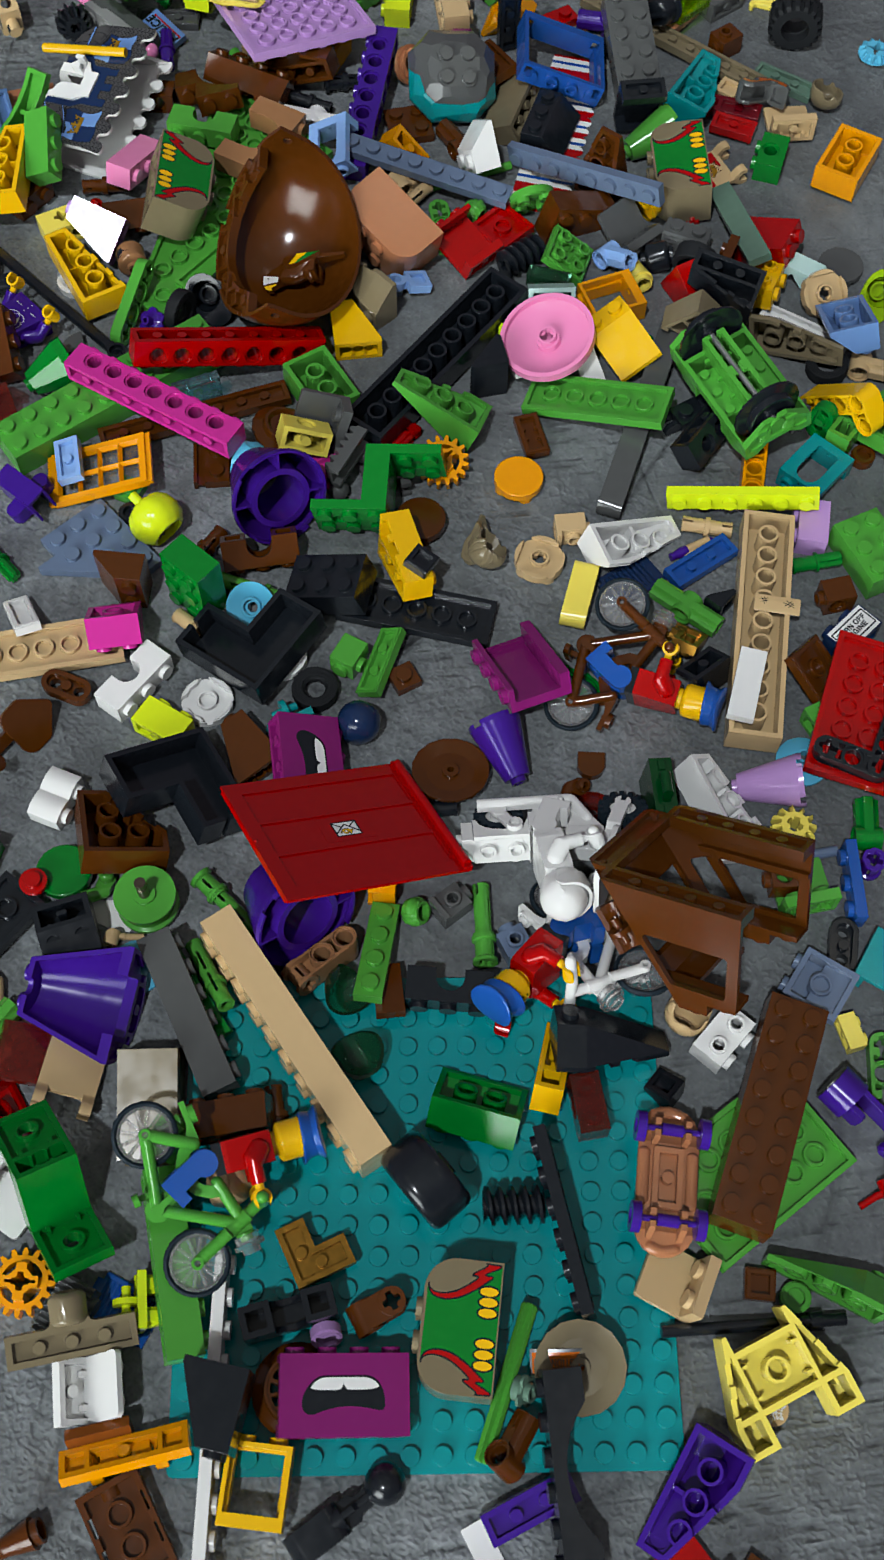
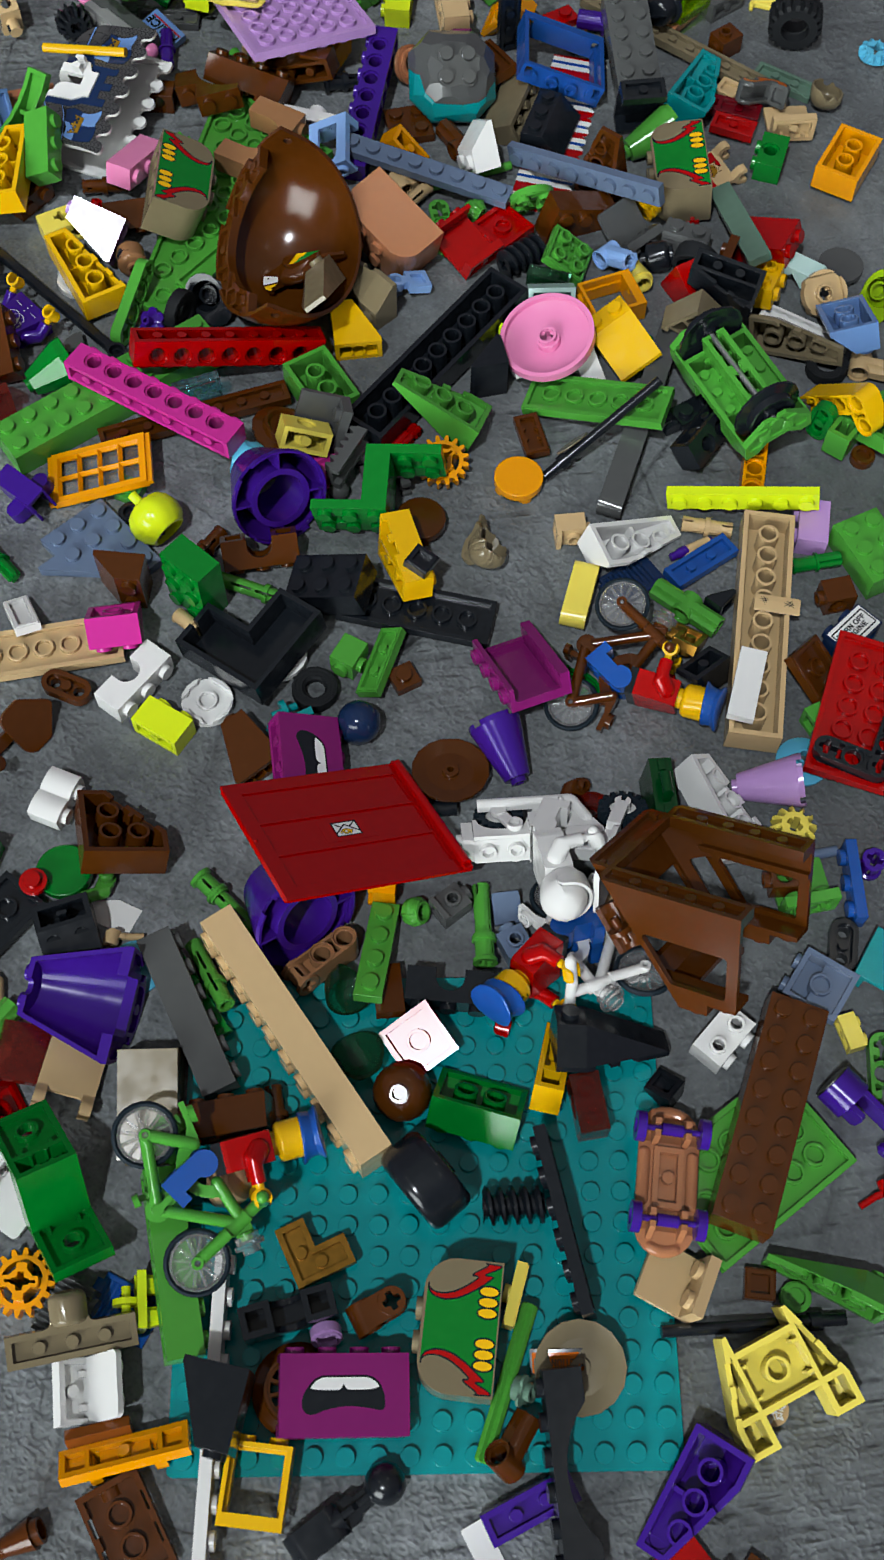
light blue plate [53,435,85,487] -> none
black piece [99,727,242,845] -> none
bright green wheel [113,865,180,934] -> none
bright green arch [166,103,240,148] -> none
reddish brown plate [193,443,231,489] -> none
medium azure dish [226,581,273,626] -> none
black pin [288,89,334,113] -> none
tan plate [514,535,565,585] -> none
reddish brown tile [577,751,605,780] -> none
tan hair [664,996,713,1037] -> none
teal panel [775,433,855,498] -> none
green piece [850,796,884,851] -> none
none -> dark tan wedge [301,254,346,313]
none -> reddish brown cylinder [373,1061,433,1122]
none -> plate [377,999,460,1072]
none -> sand blue slope [490,890,520,927]
none -> light yellow plate [501,1260,529,1331]
none -> black bar [543,377,663,481]
none -> dark tan piece [557,432,588,454]

